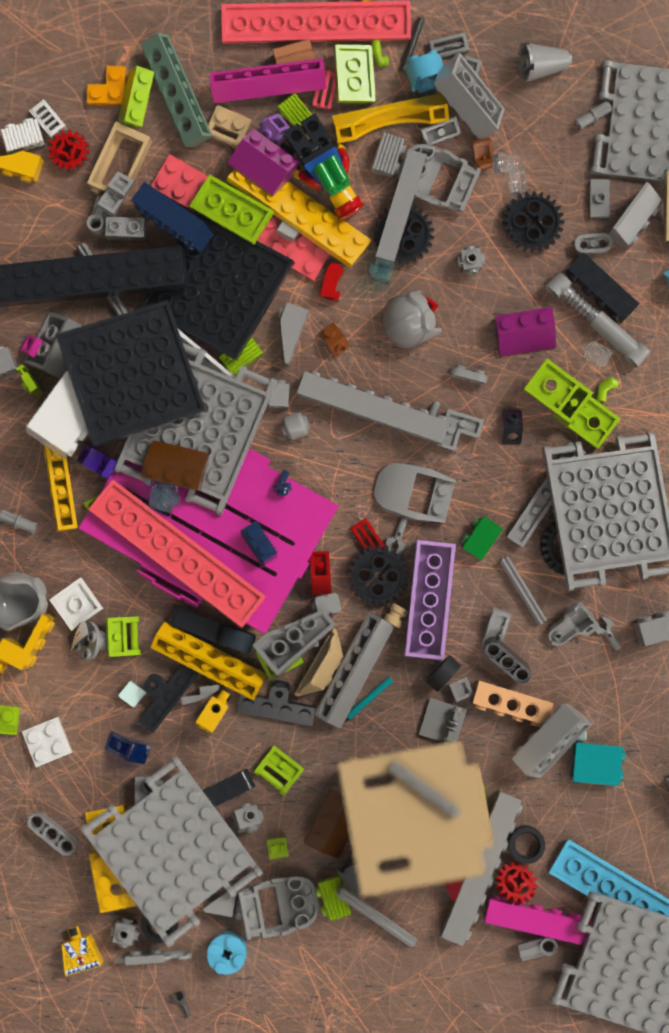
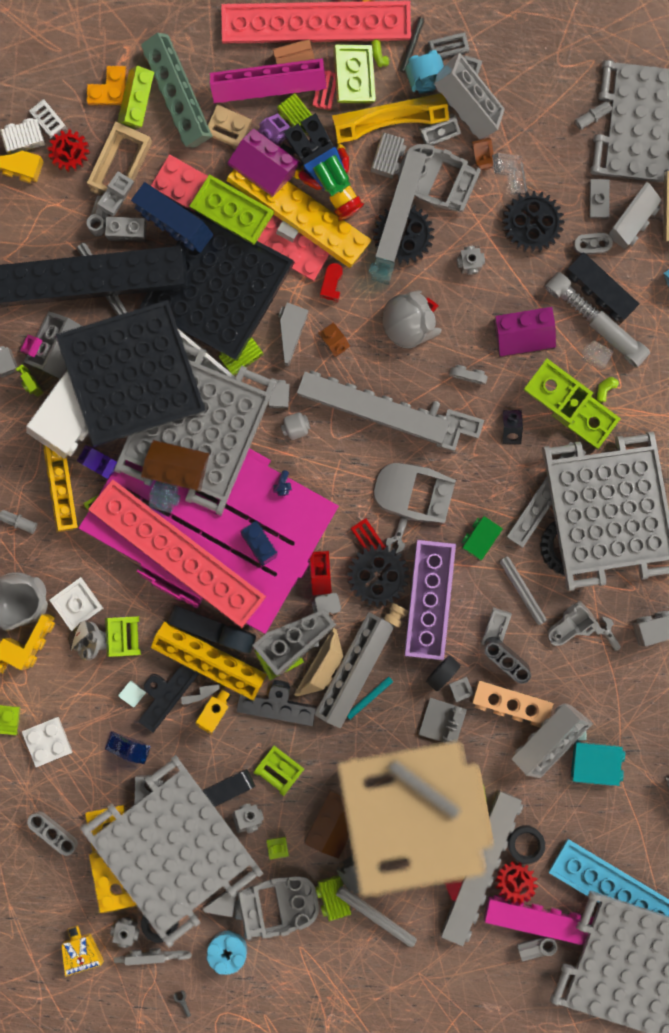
light grey cone [517,43,572,82] -> none

